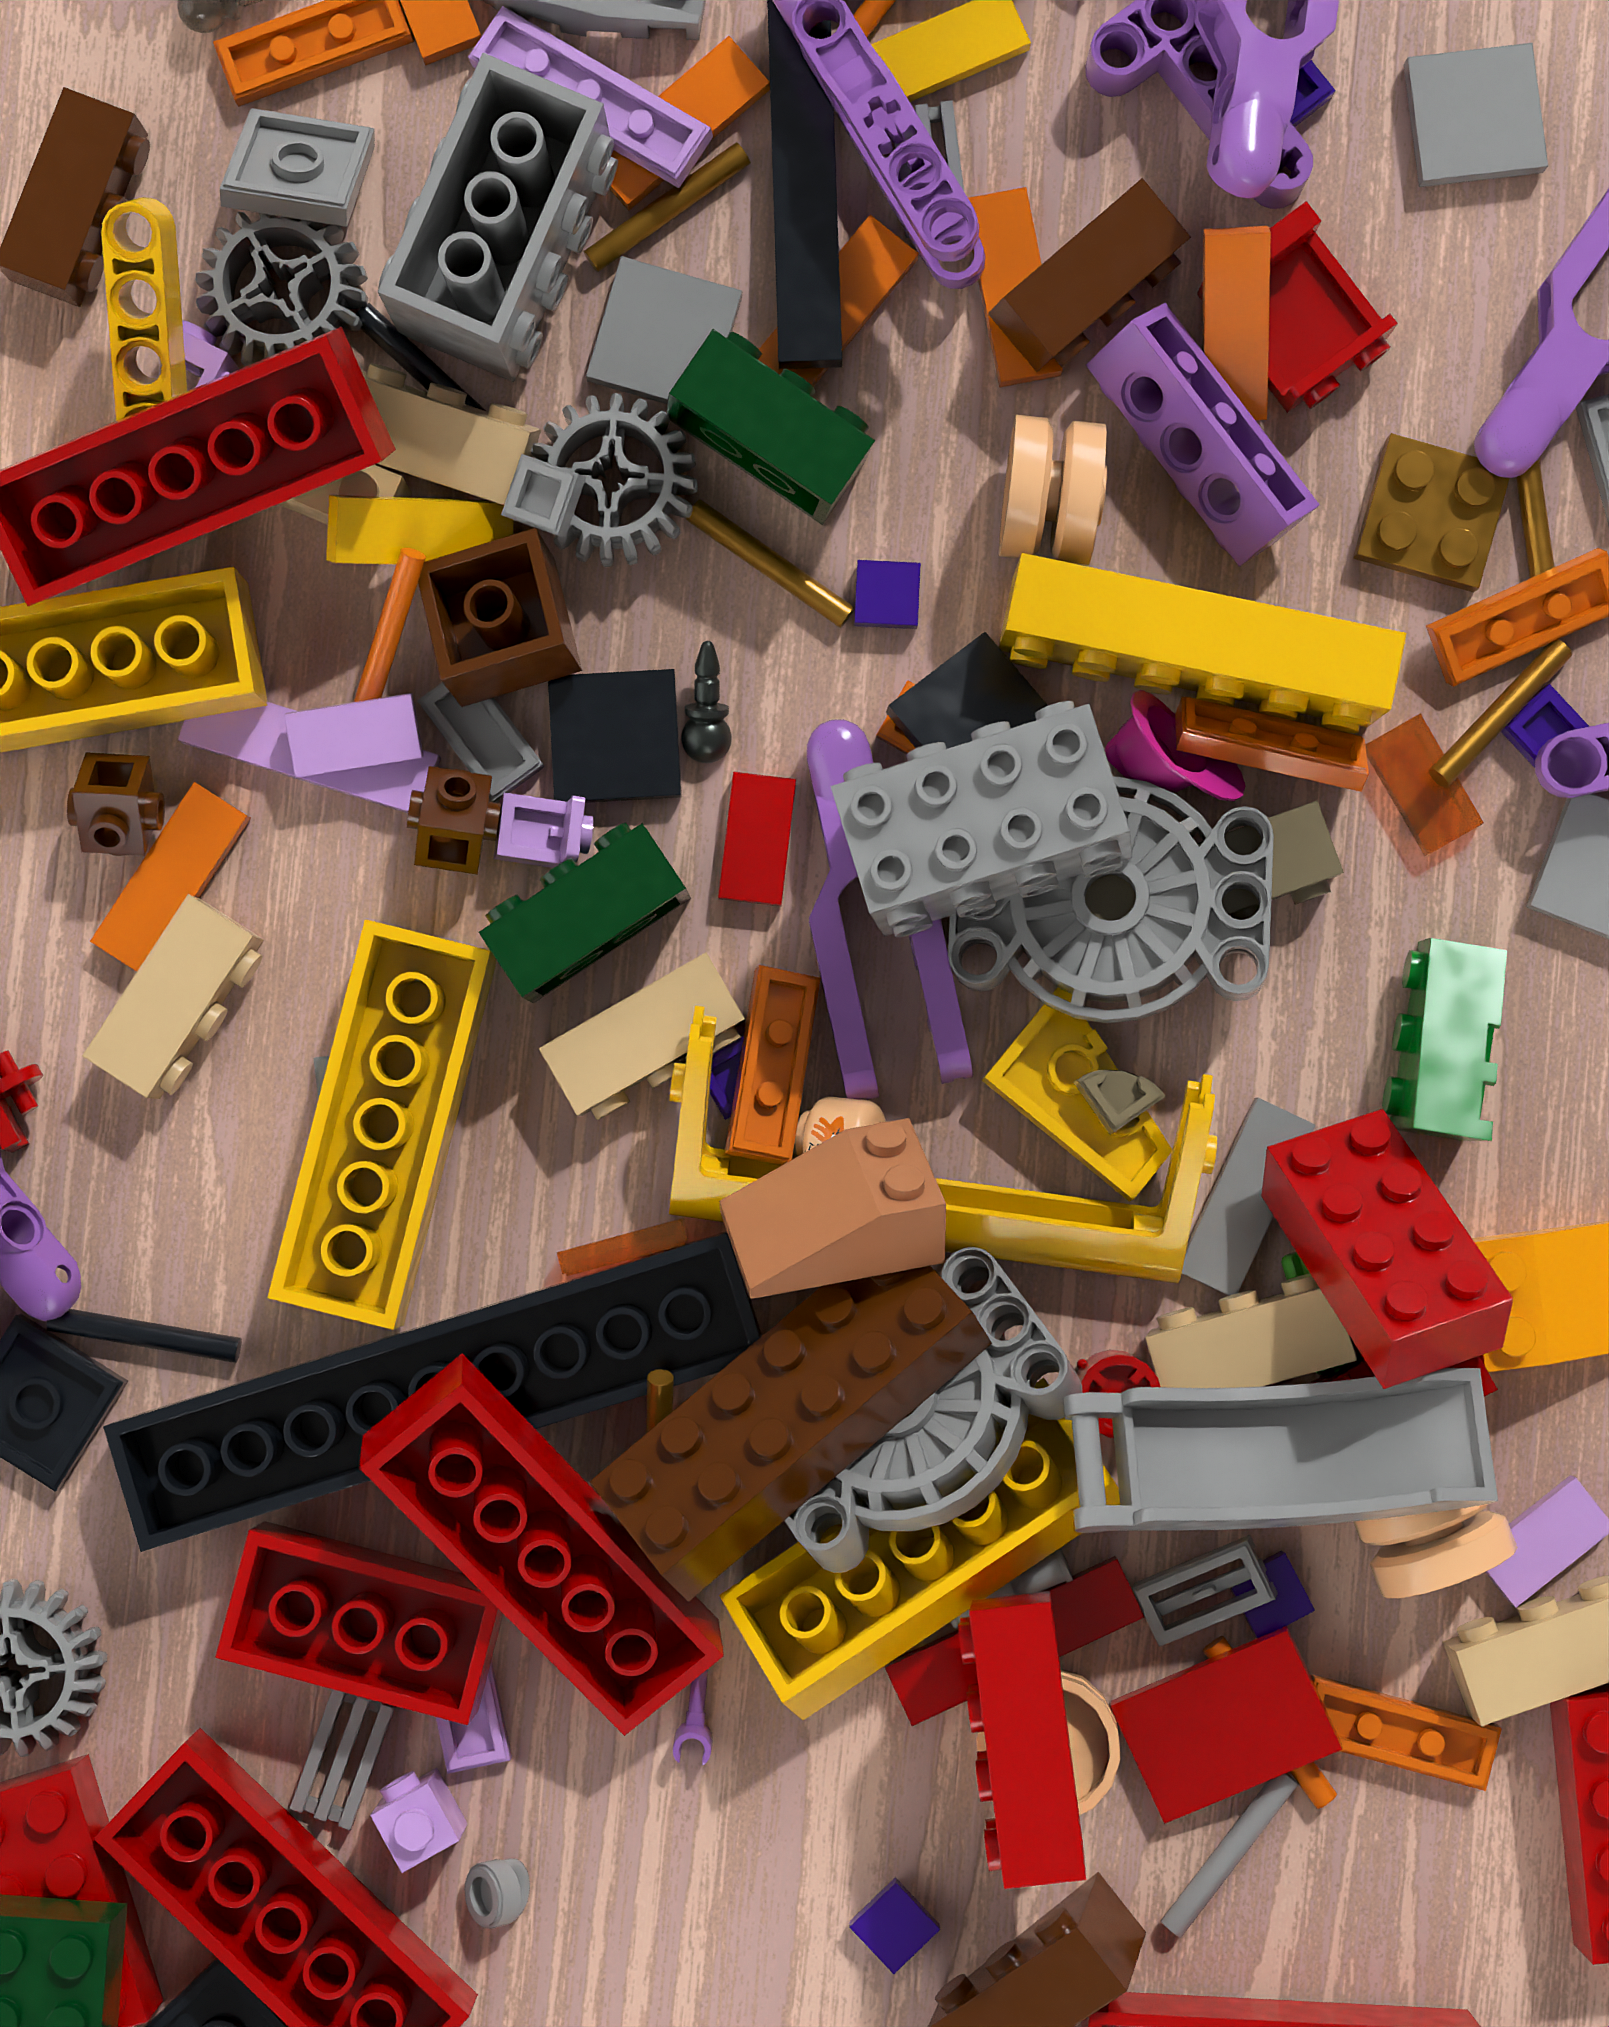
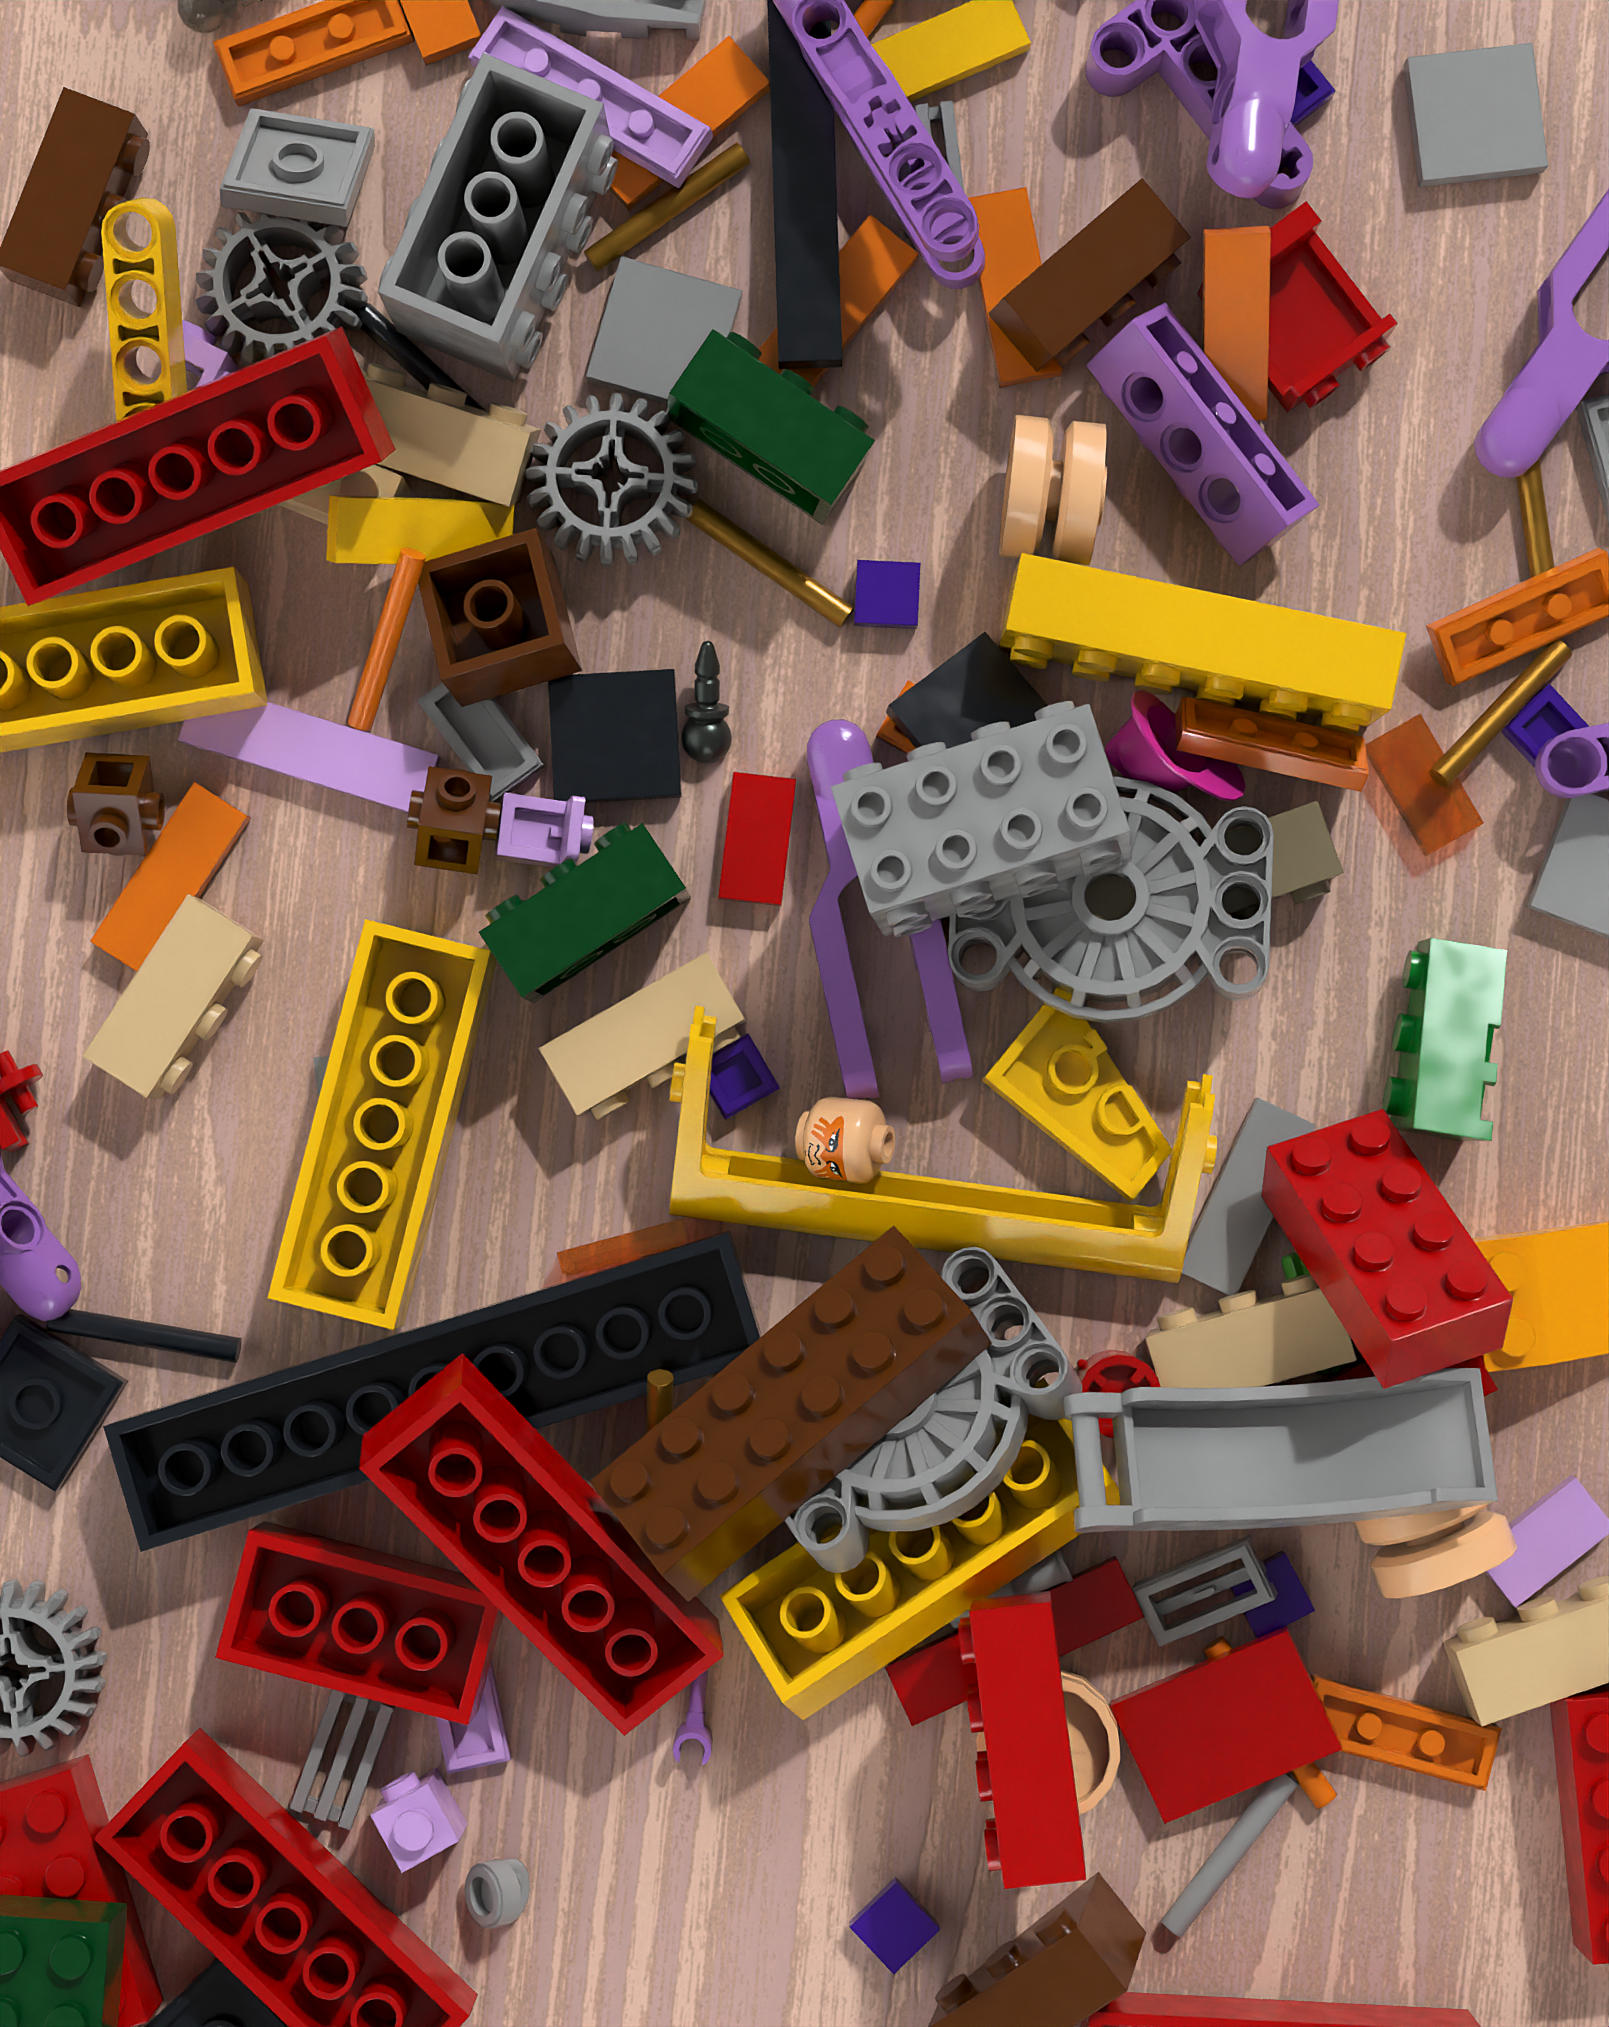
lavender tile [284,693,424,778] -> none
light grey tile [501,454,586,538] -> none
nougat slope [719,1118,946,1299] -> none
orange tile [724,965,821,1165] -> none
dark tan tile [1073,1070,1166,1135] -> none
pearl gold plate [1353,433,1510,593] -> none

